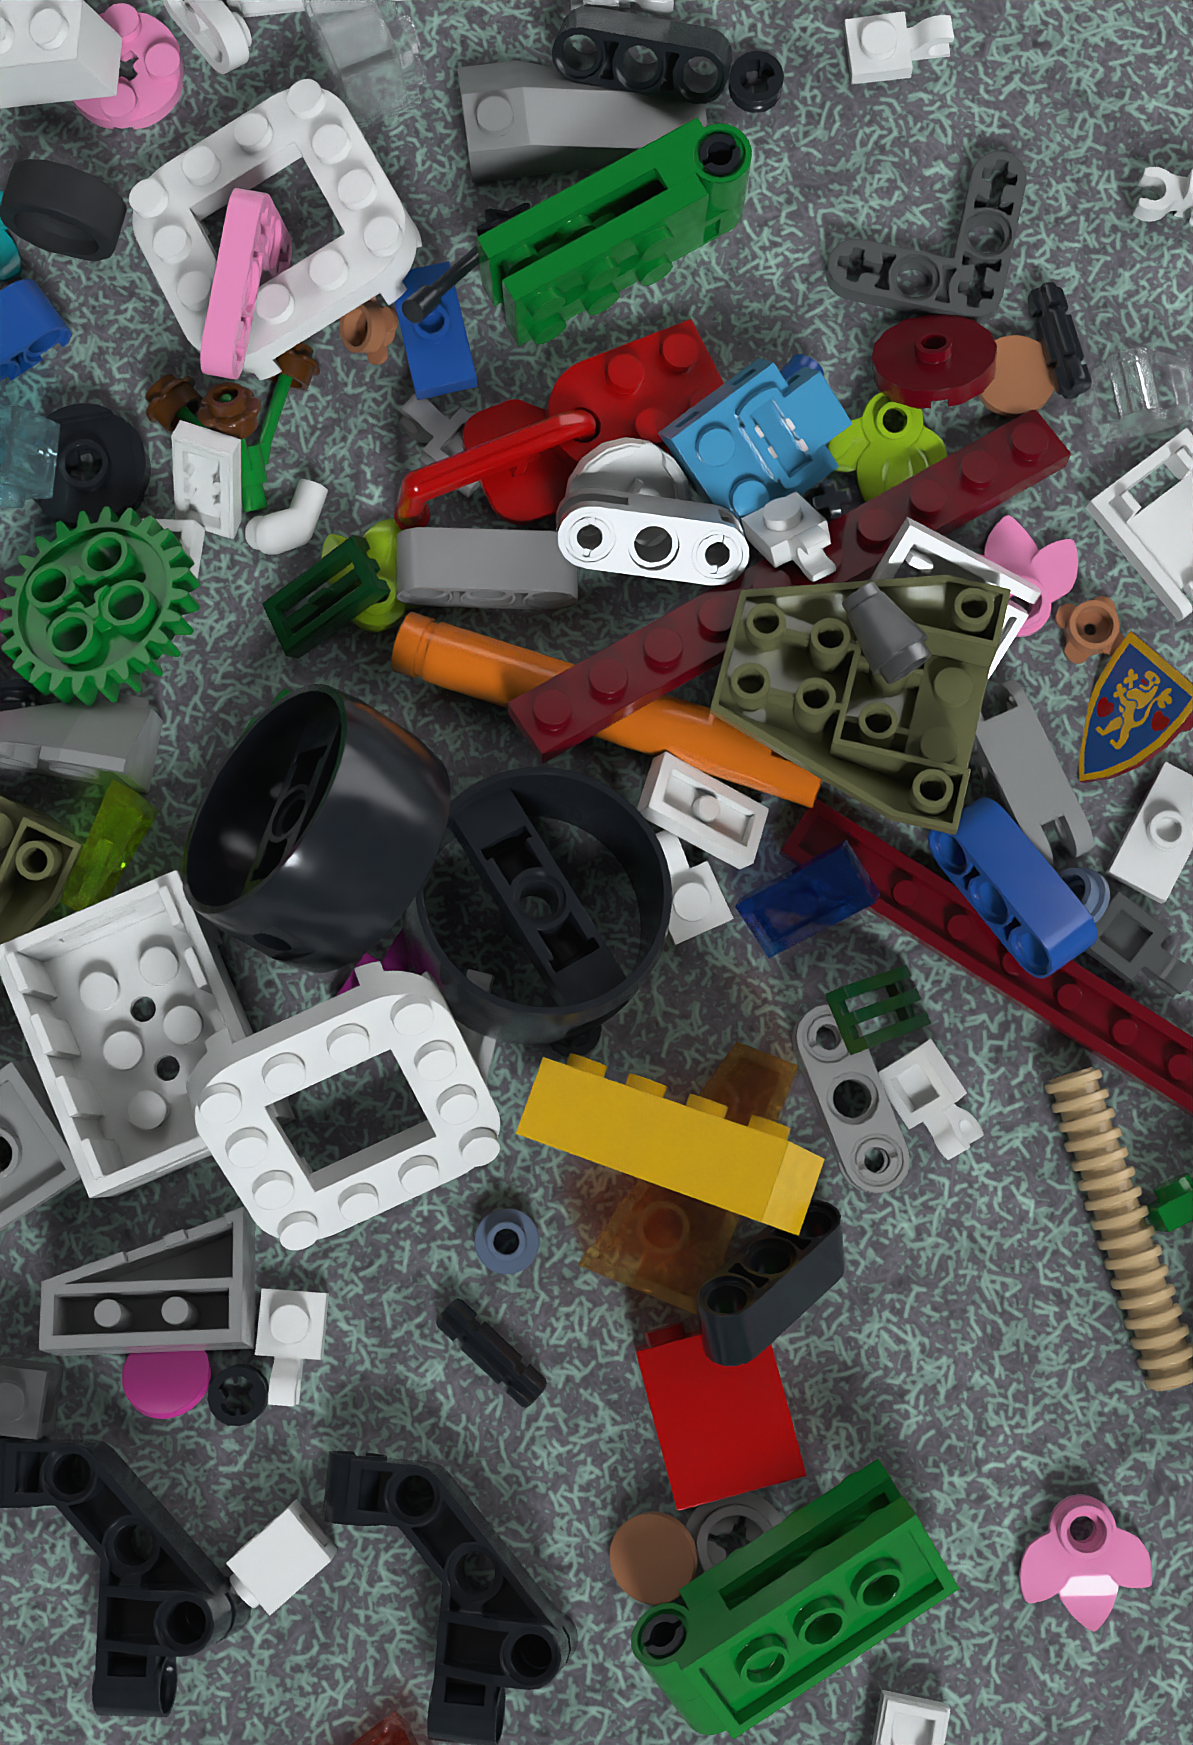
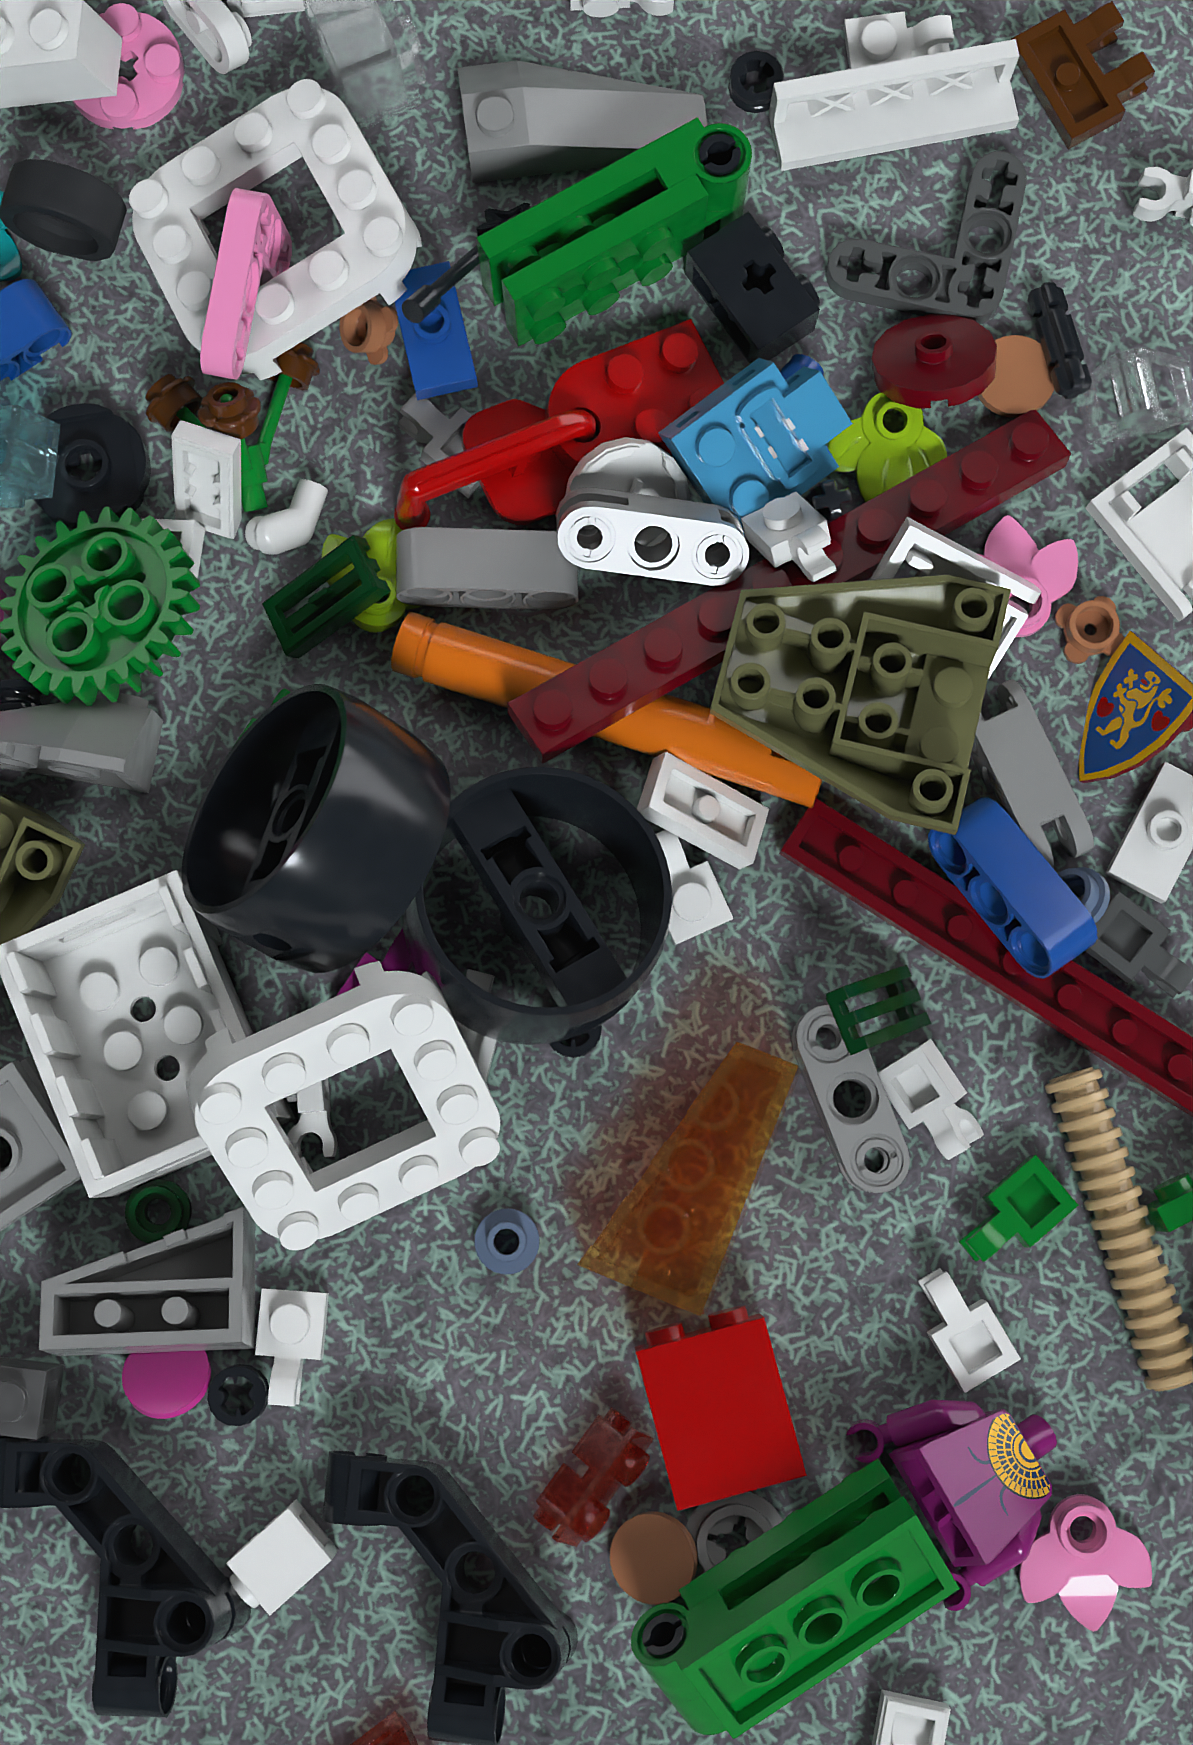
clear neon green wing [61,779,160,911] -> none
black axle [436,1298,547,1408] -> none
yellow wedge [515,1053,825,1236] -> none
black beam [552,6,733,104] -> none
black beam [696,1200,845,1366] -> none
clear blue plate [735,840,880,958] -> none
flat silver cone [841,582,932,685] -> none
none -> dark green plate [125,1179,192,1244]
none -> white plate [286,1078,338,1158]
none -> clear red hinge [533,1407,654,1547]
none -> black brick [685,211,820,364]
none -> white fence [768,39,1019,171]
none -> magenta torso [846,1399,1057,1611]
none -> white plate [918,1268,1021,1393]
none -> green plate [959,1155,1079,1262]
none -> reddish brown plate [1011,1,1155,150]

